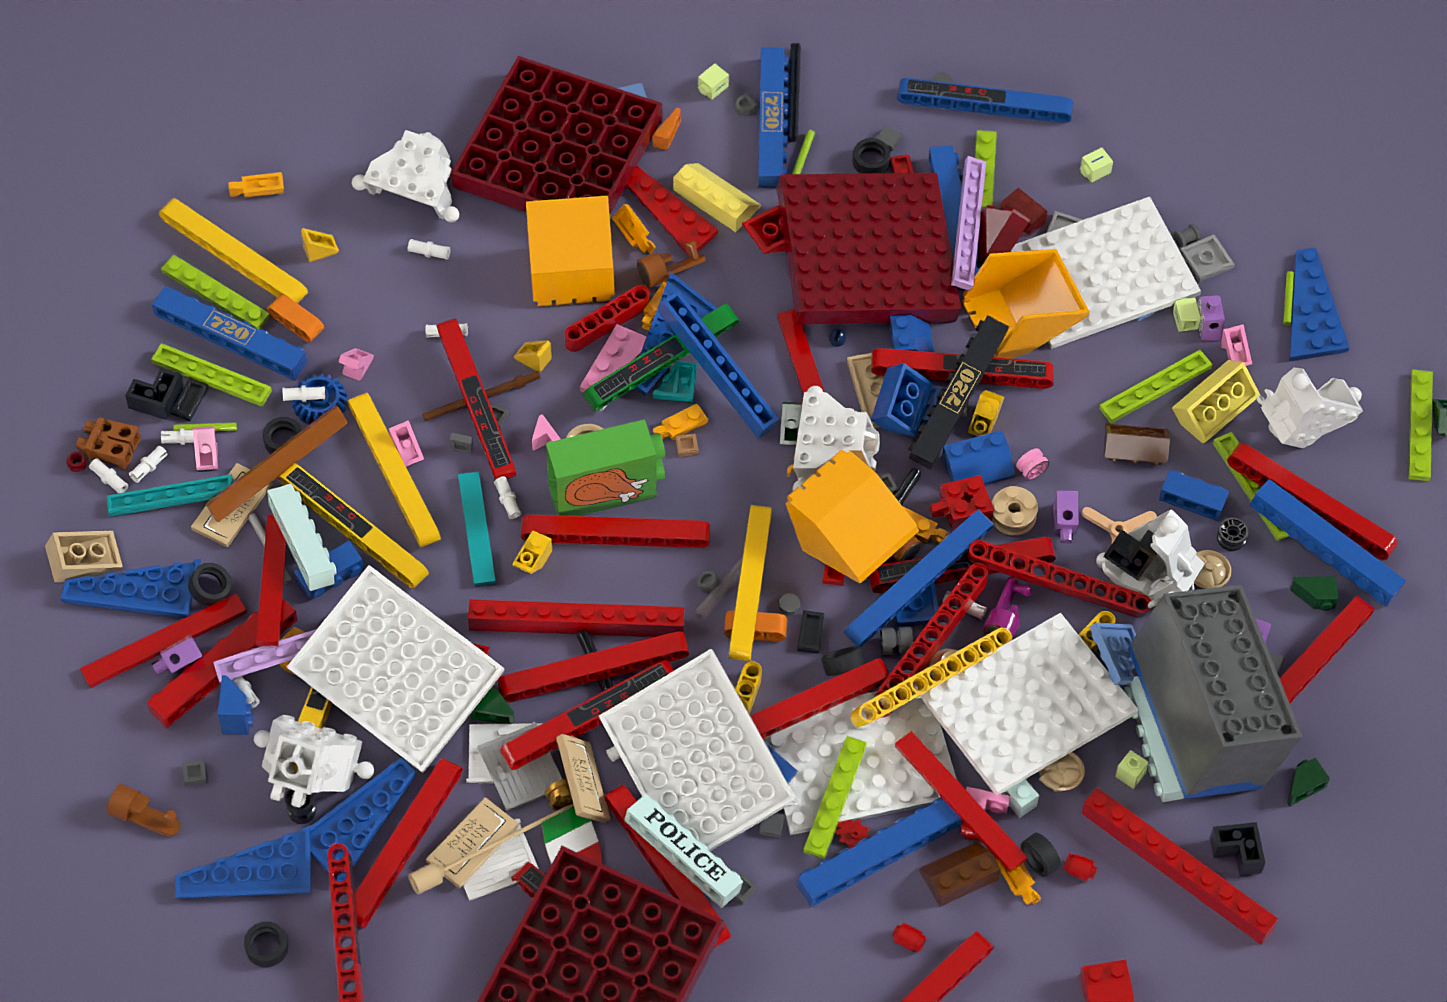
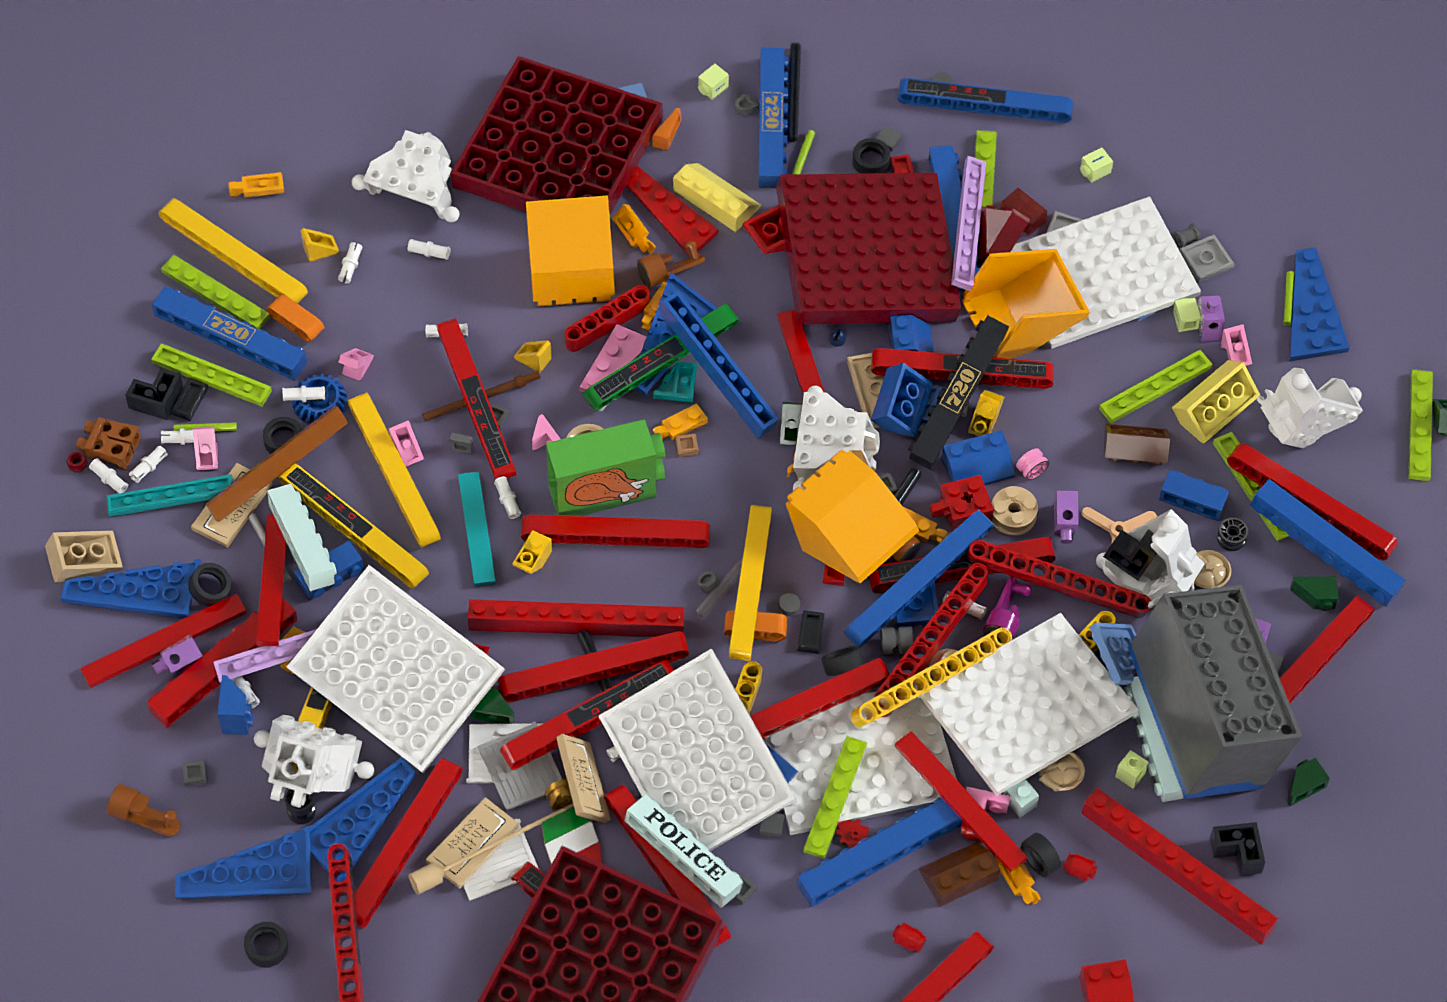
none -> white pin [338,242,362,284]

